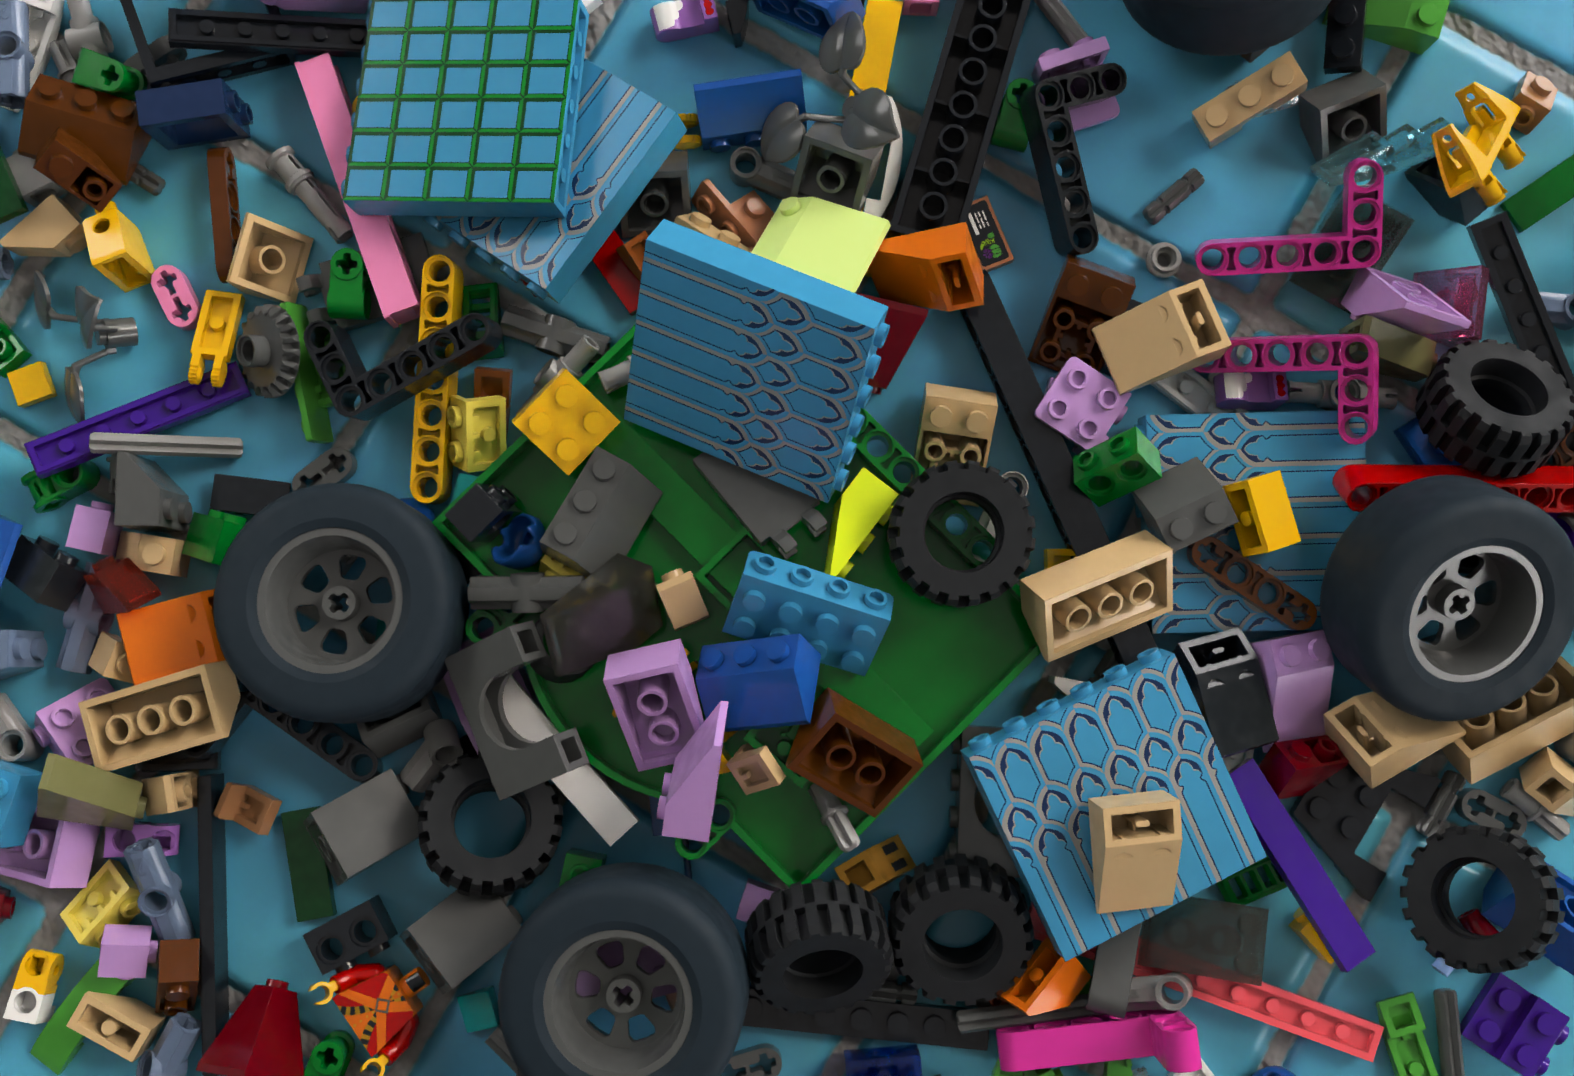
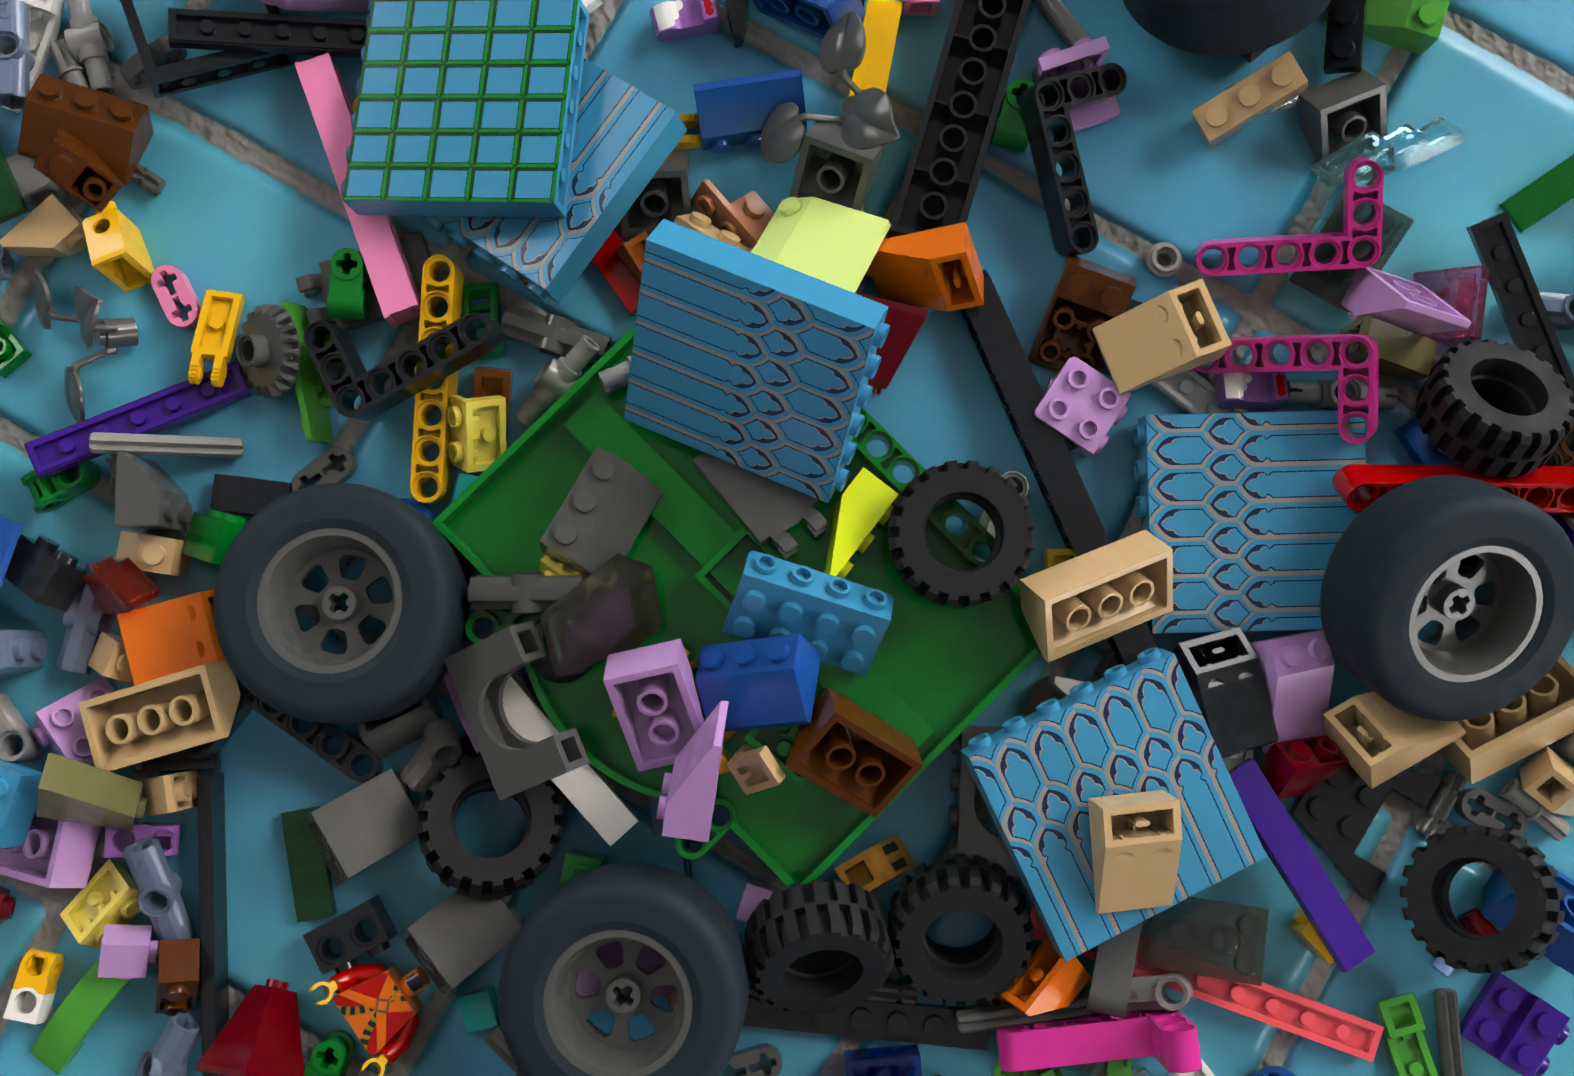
yellow tile [7,361,57,408] -> none
lavender brick [65,500,123,557] -> none
tan slope [66,991,168,1063] -> none
green piece [71,47,147,101] -> none
dark blue window [135,78,253,150] -> none
reddish brown beam [207,147,241,284] -> none
medium nougat bracket [213,782,282,835] -> none
tan slope [226,212,314,303] -> none
light grey pin [265,145,354,244] -> none
black brick [445,483,522,543] -> none
blue hair [491,513,546,570] -> none
yellow piece [511,368,620,476] -> none
tan slope [655,568,710,631] -> none
dark grey piece [729,146,796,200] -> none
light grey axle [808,783,860,853] -> none
white slope [864,96,903,218] -> none
tan slope [910,383,998,507] -> none
tile [966,196,1014,272] -> none
green brick [1073,426,1162,507] -> none
dark grey slope [1131,457,1239,553] -> none
dark grey axle [1142,168,1205,225] -> none
reddish brown beam [1187,536,1317,630] -> none
green slope [1215,850,1287,911] -> none
yellow brick [1222,470,1301,557] -> none
black slope [1404,151,1488,226] -> none
yellow hose [1431,82,1526,207] -> none
medium nougat bracket [1511,71,1558,135] -> none

